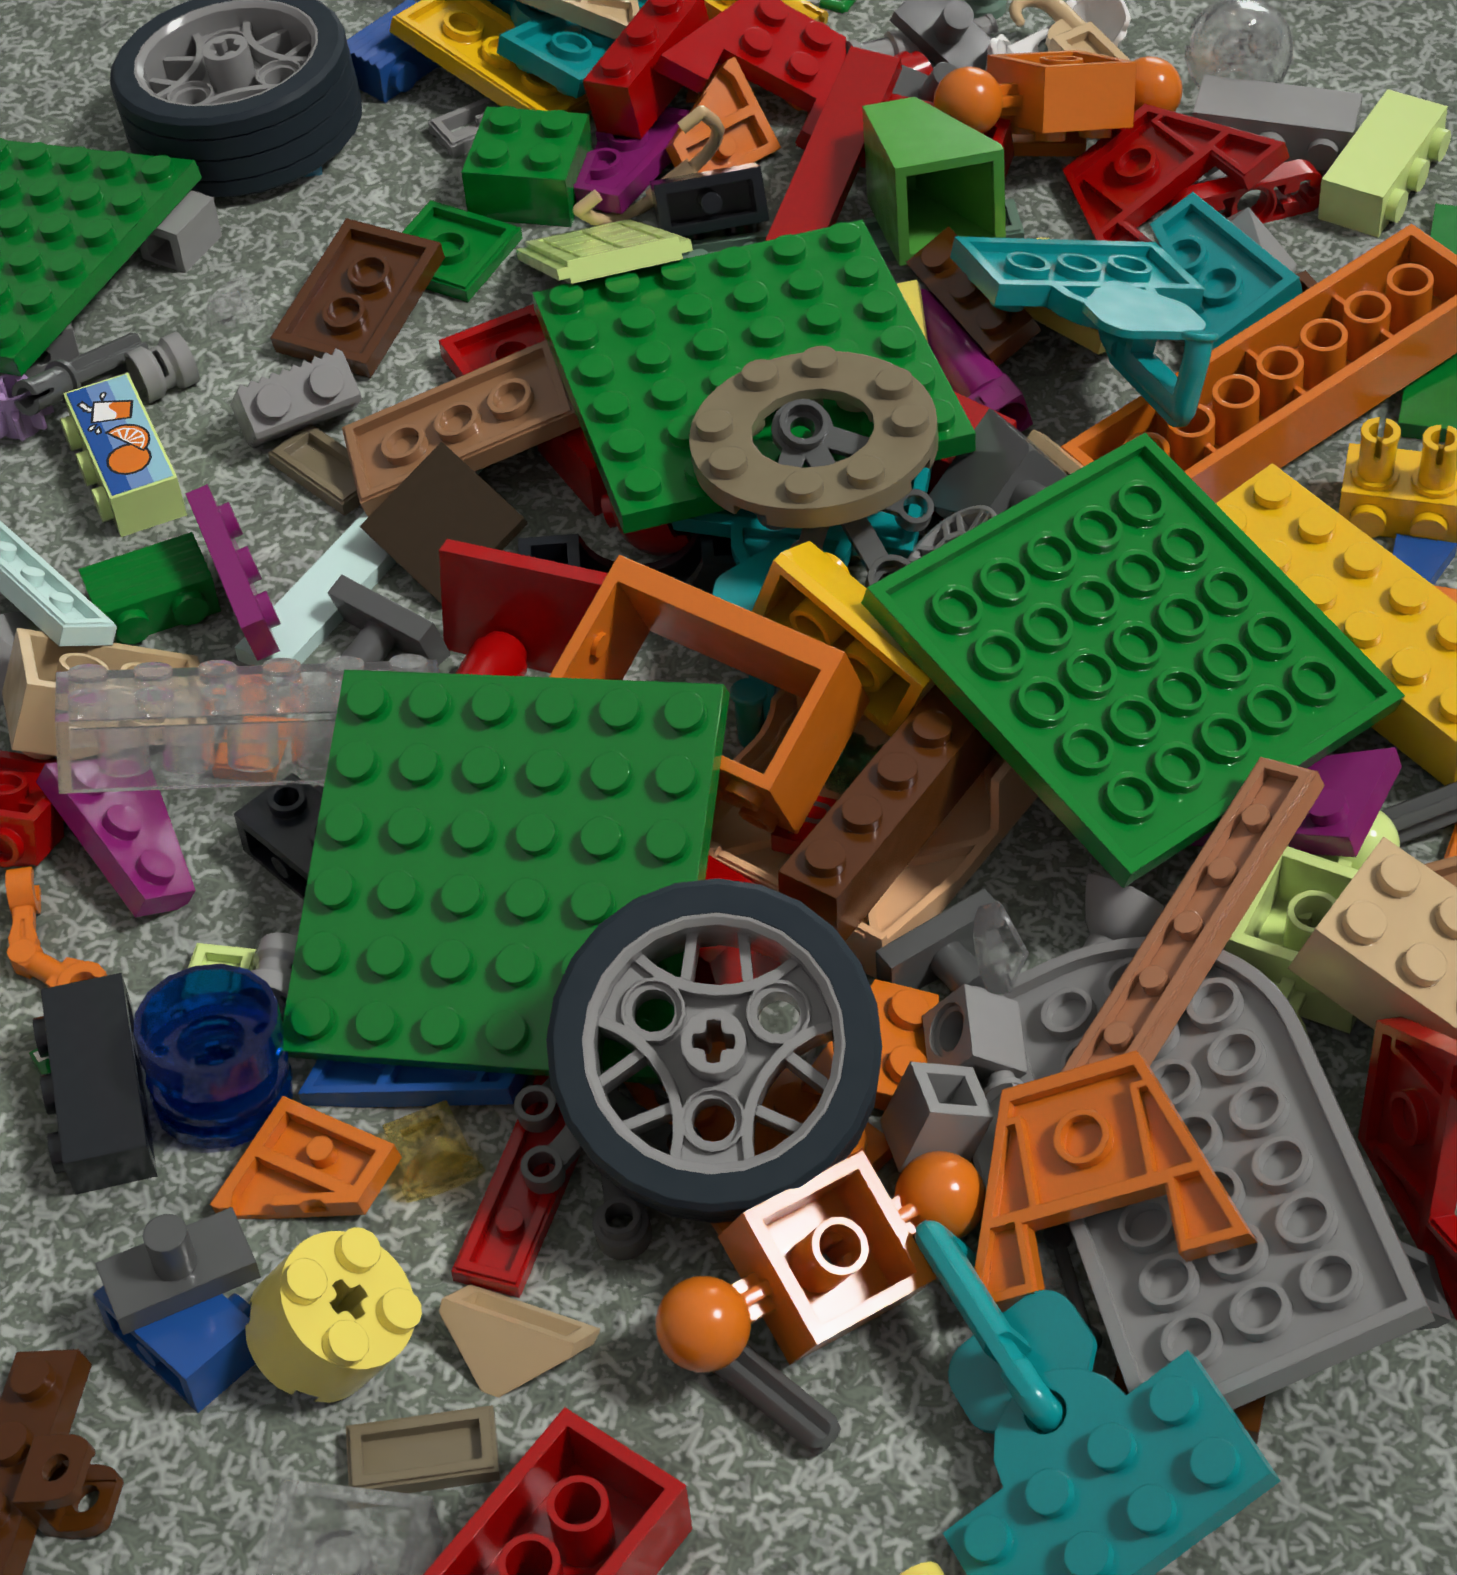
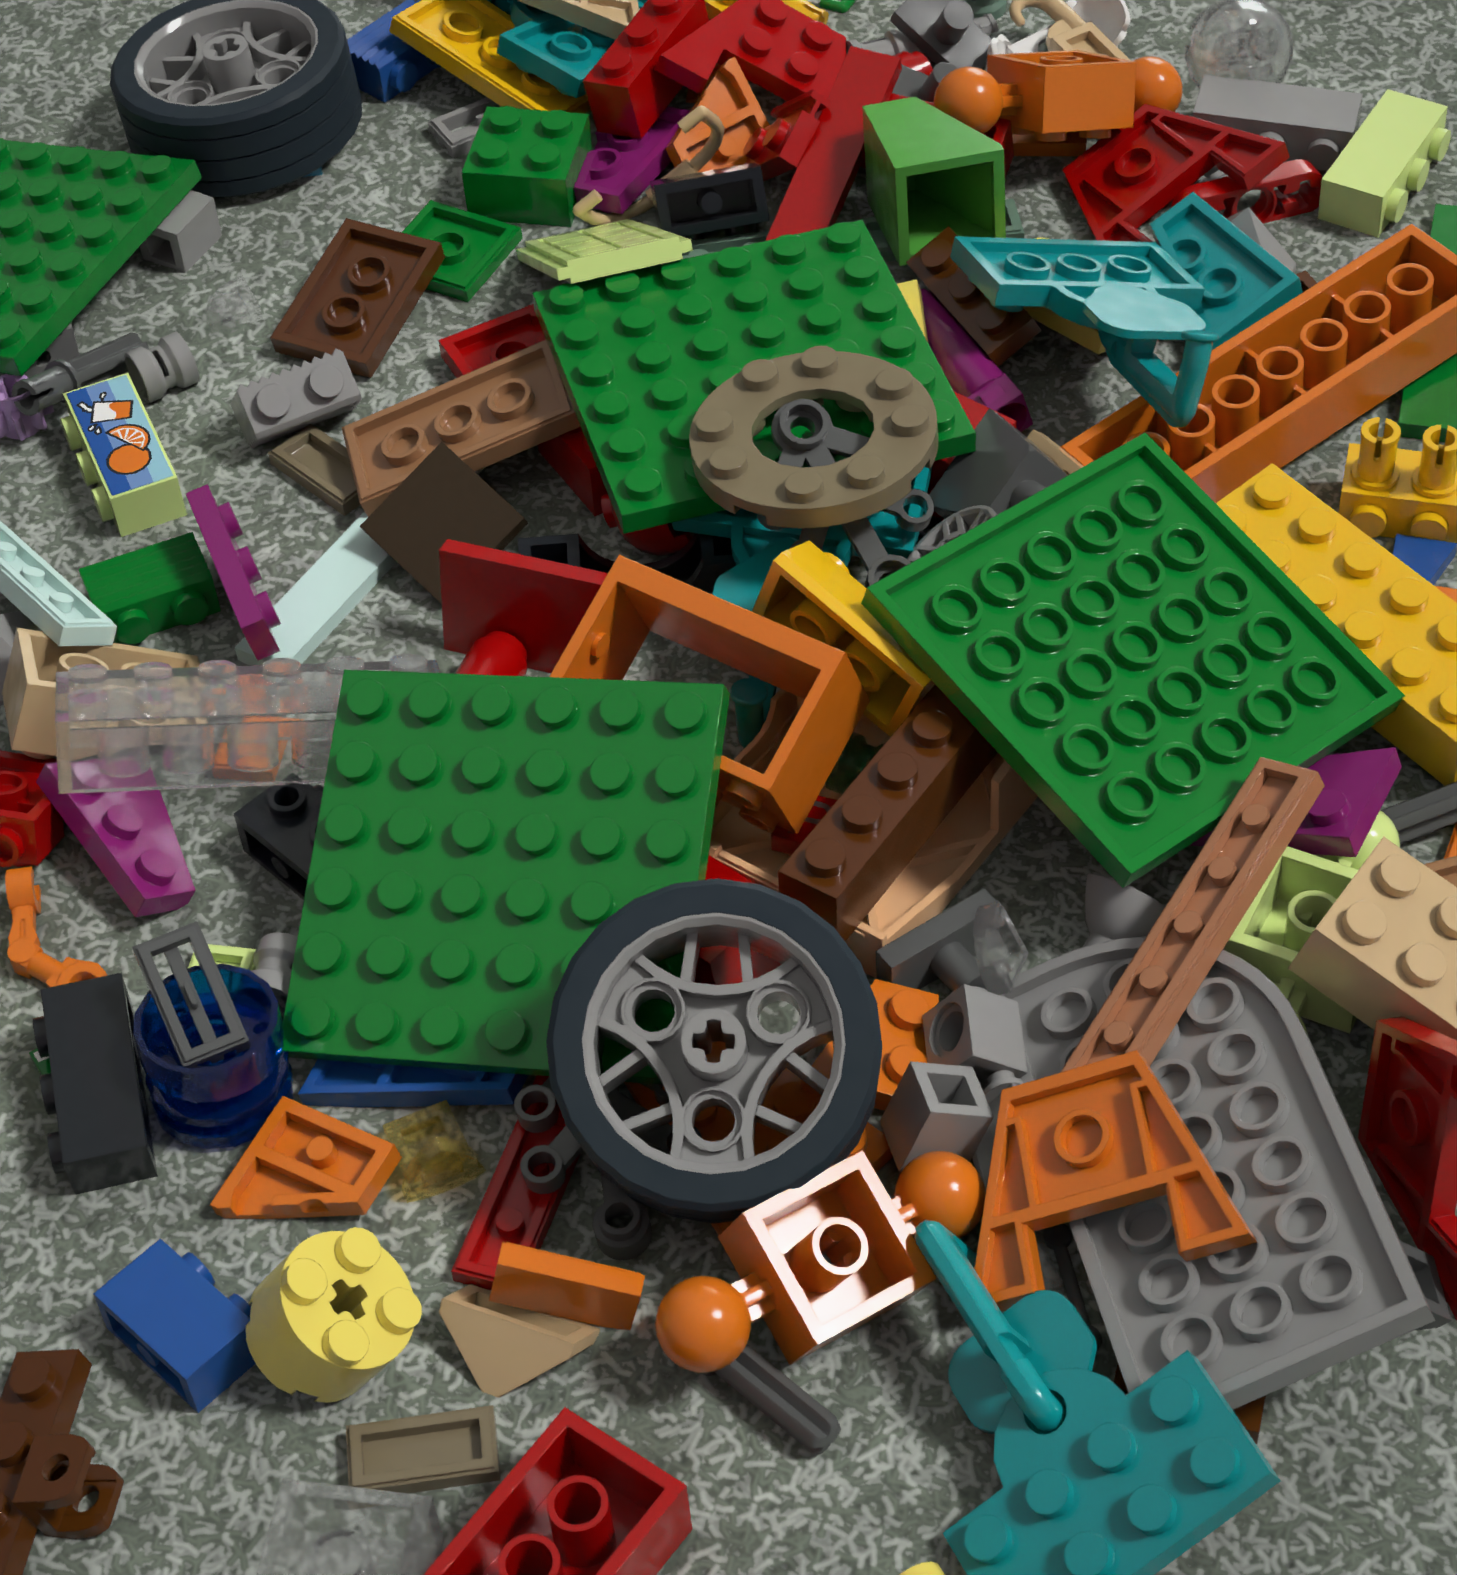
dark grey tile [95,1207,261,1335] -> none
dark grey tile [327,575,451,671] -> none
none -> dark grey tile [132,921,250,1075]
none -> orange tile [489,1242,645,1330]
none -> red plate [743,89,831,182]

